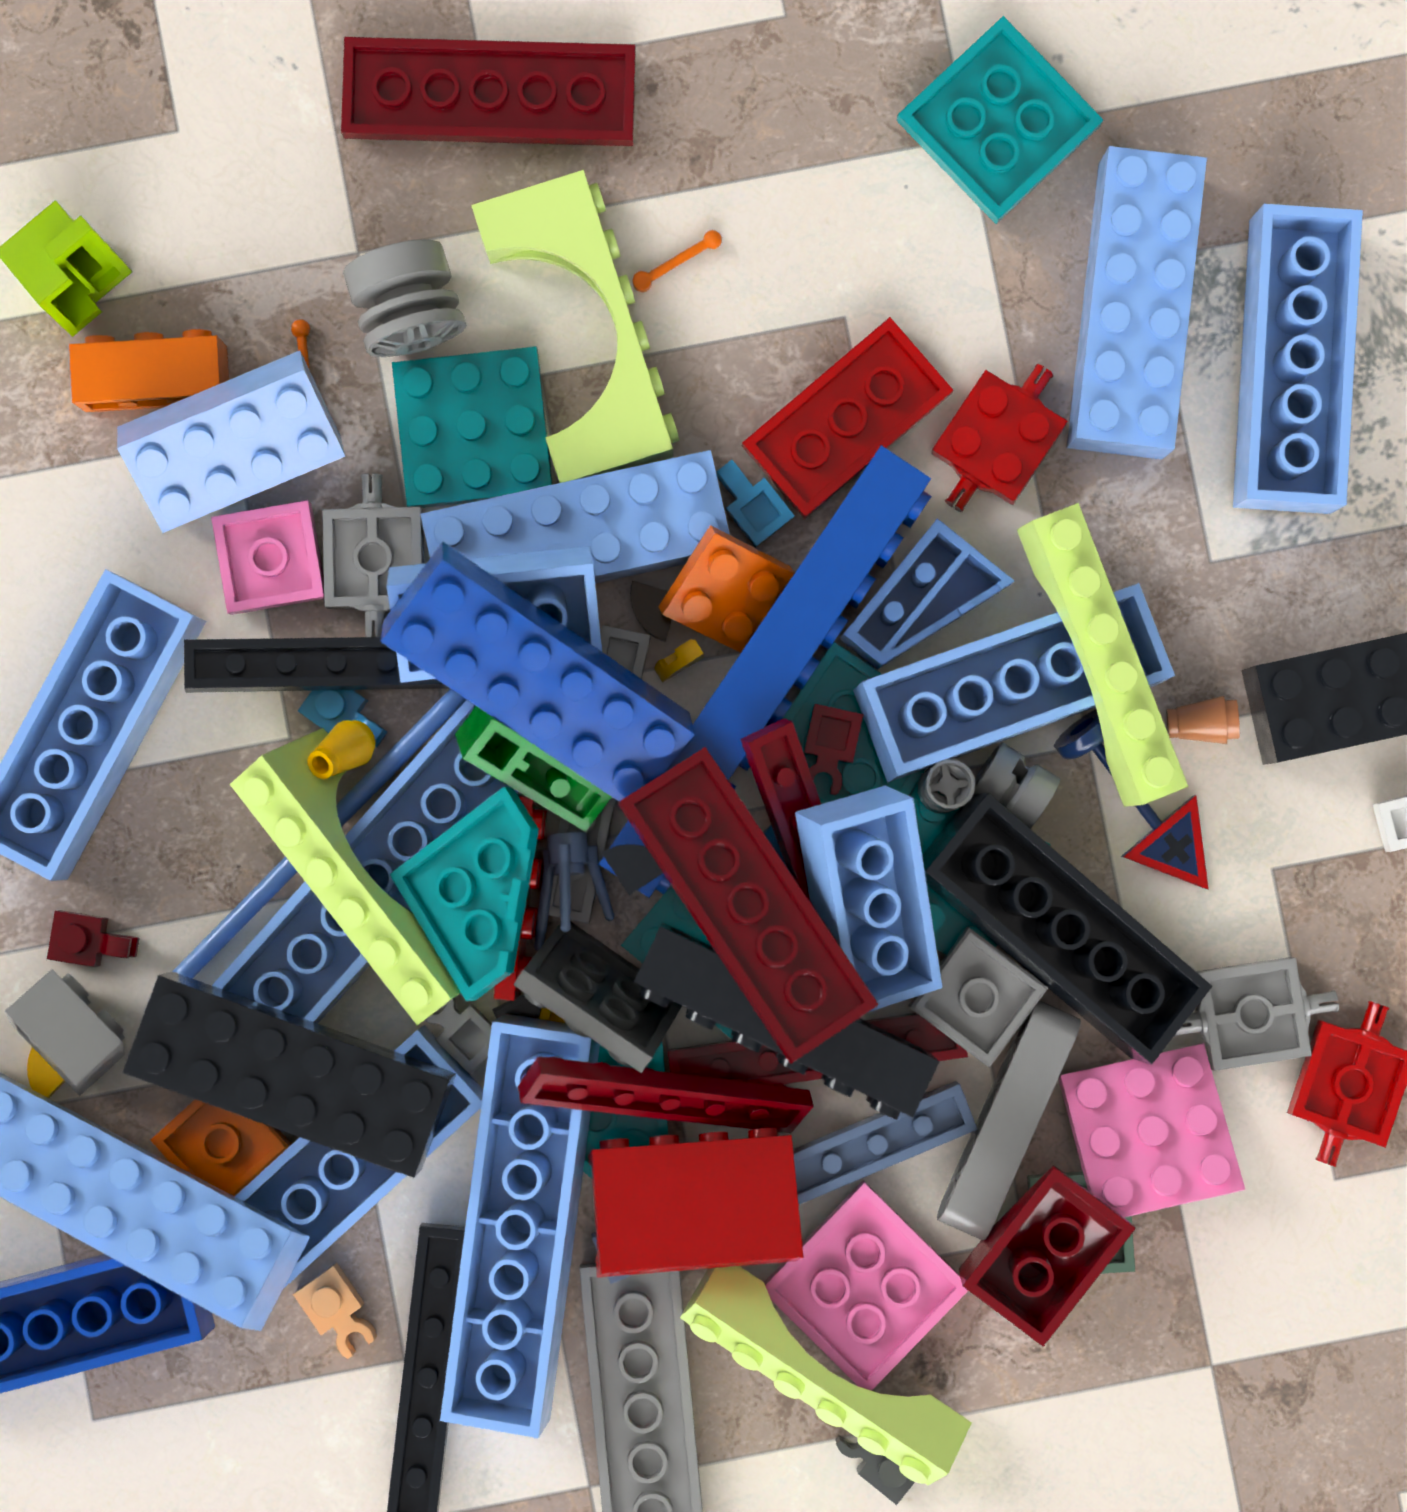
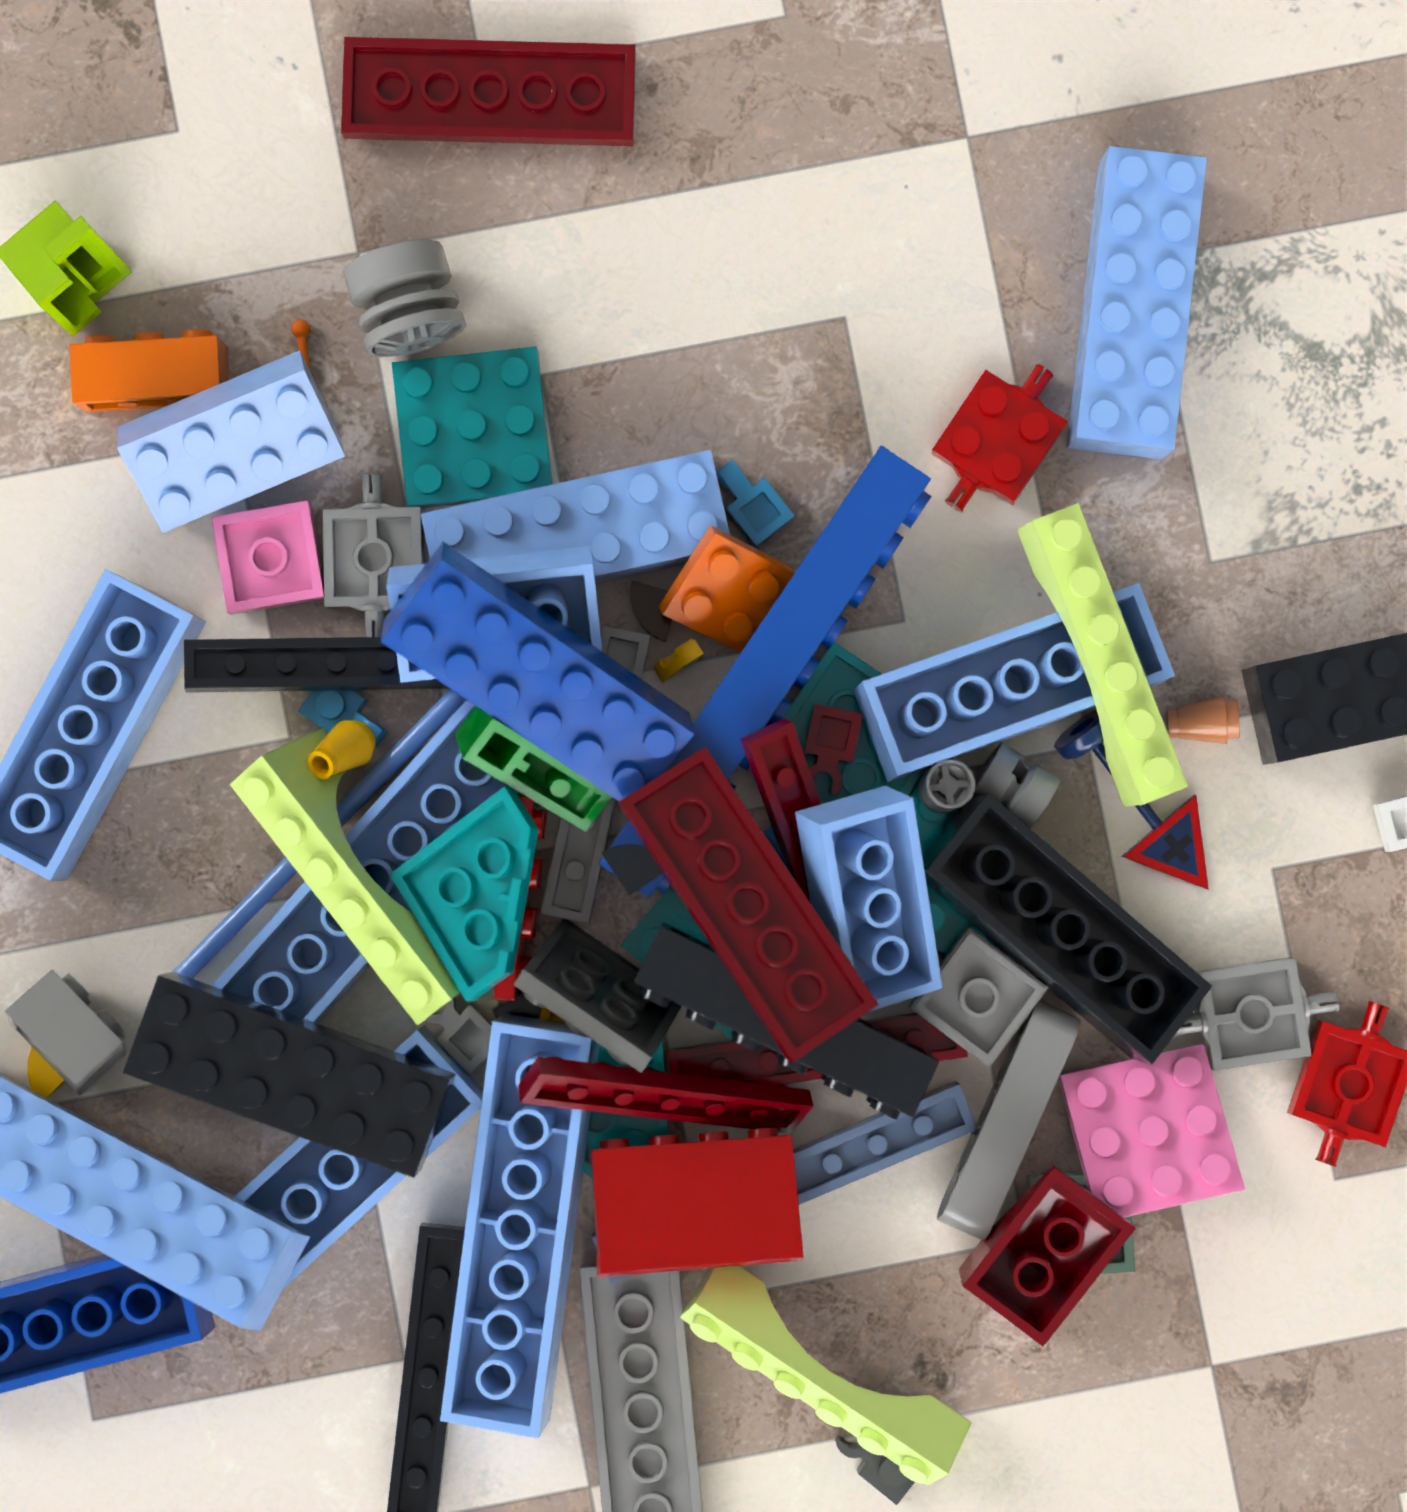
dark red plate [47,910,140,967] -> none
orange plate [150,1099,292,1197] -> none
light nougat plate [293,1263,377,1359] -> none
yellowish green arch [471,170,680,483] -> none
sand blue plant [534,832,615,951] -> none
orange hinge [632,230,722,292] -> none
red plate [742,317,954,519] -> none
bright pink plate [764,1180,968,1391] -> none
medium blue wedge [840,518,1015,670] -> none
teal plate [896,16,1104,224] -> none
light blue brick [1233,204,1363,514] -> none

